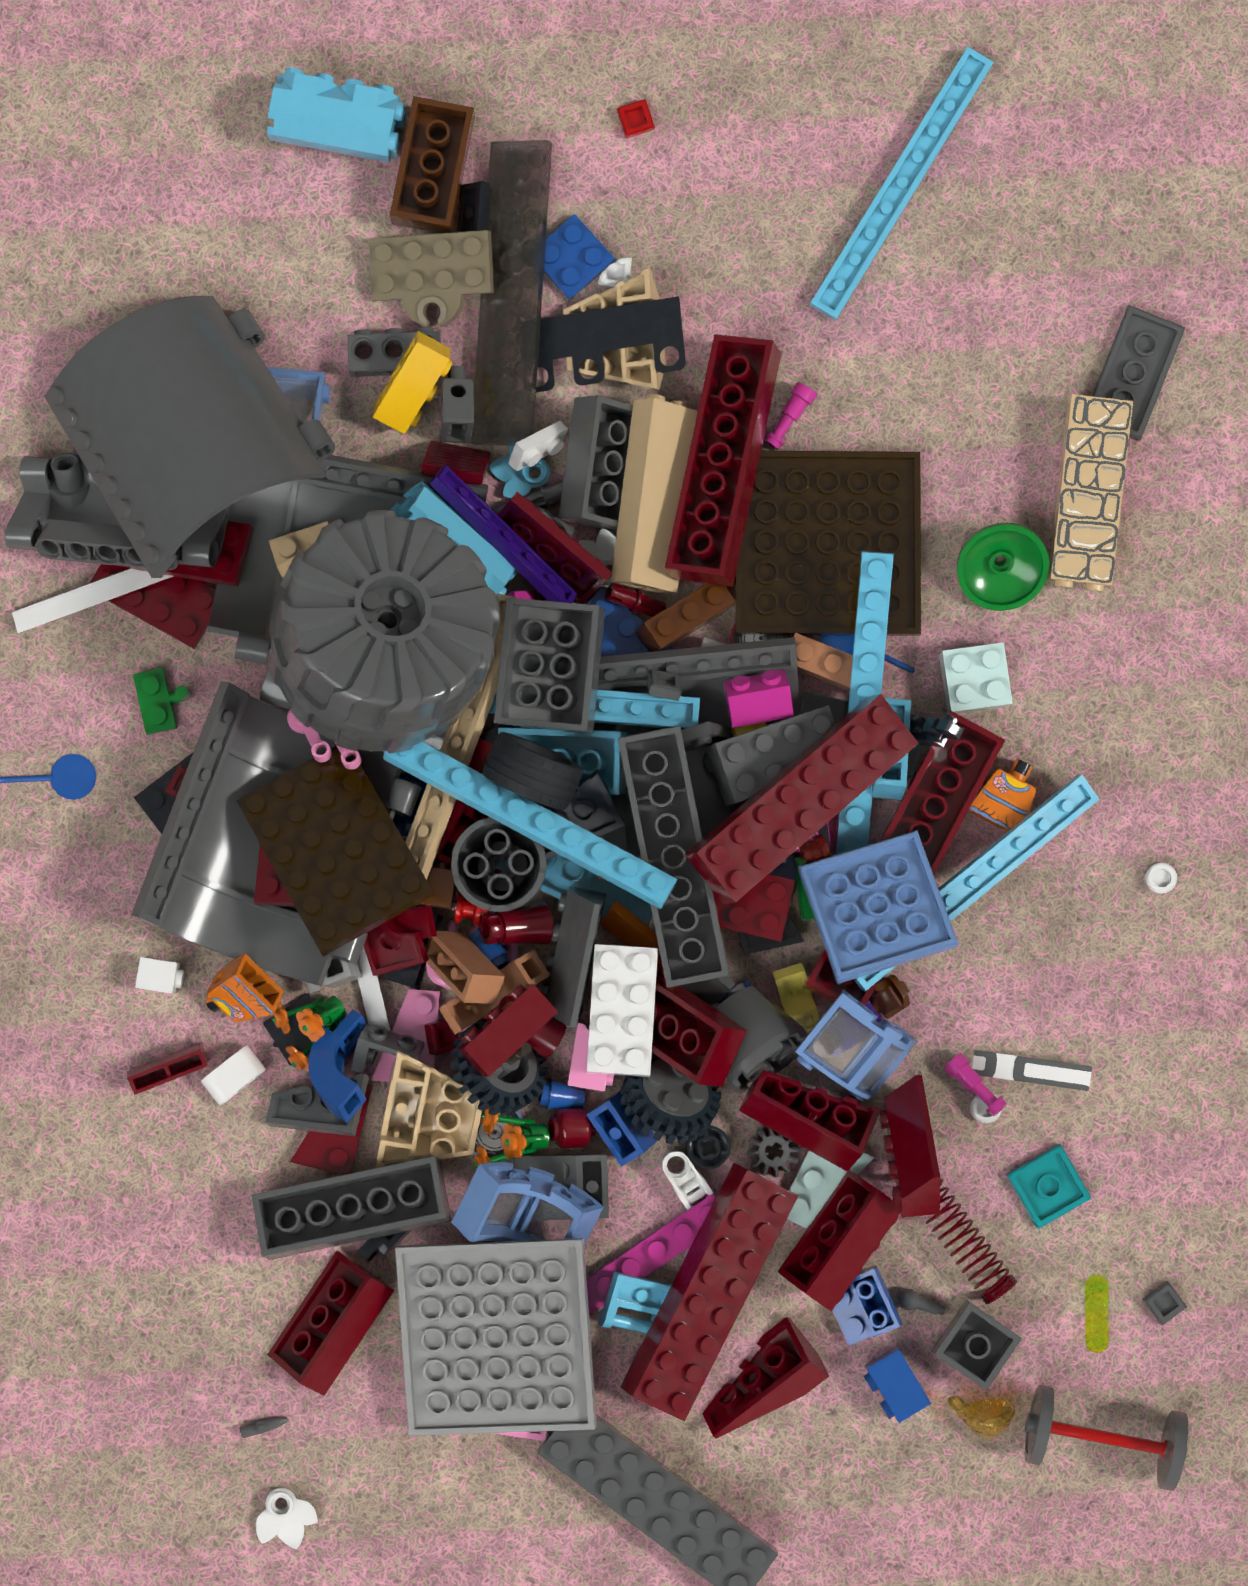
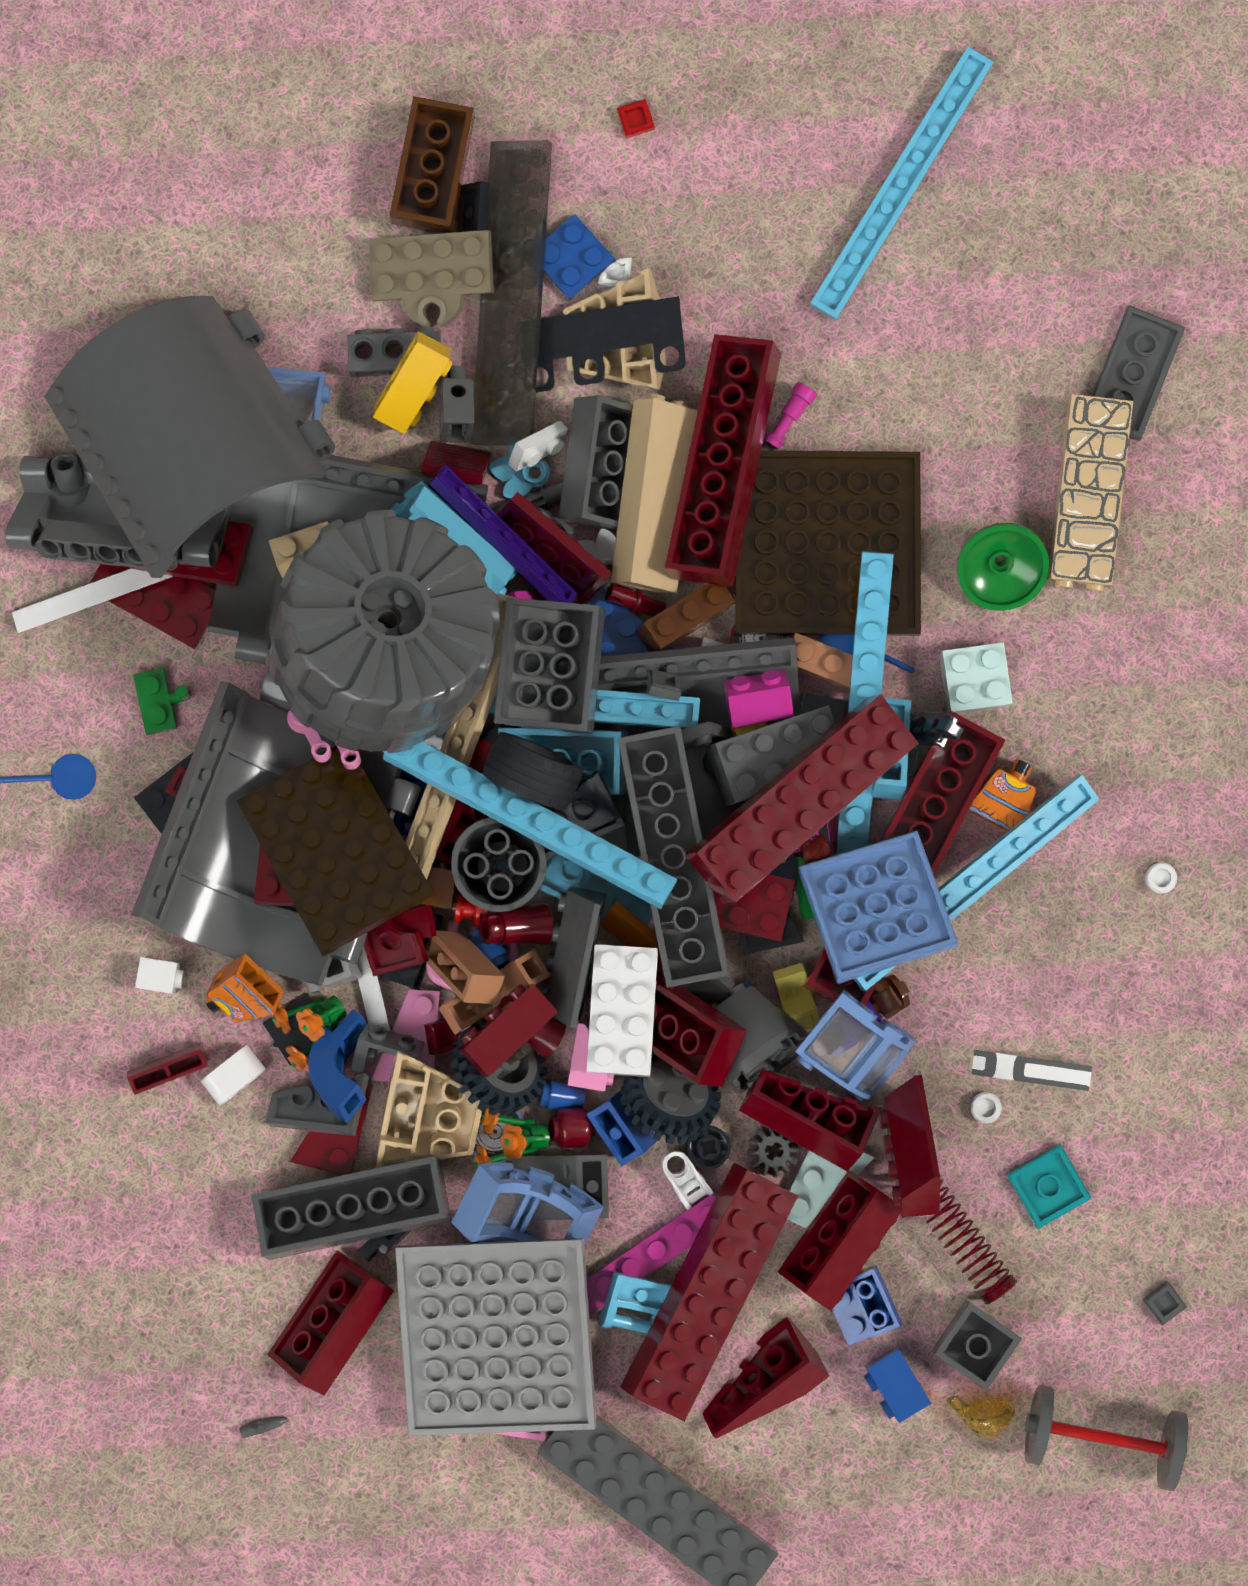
white plate [256,1487,318,1549] -> none
medium azure brick [267,67,406,163] -> none
dark grey piece [898,1289,945,1315] -> none
dark pink piece [943,1053,1007,1117] -> none
clear neon green piece [1085,1274,1109,1353] -> none

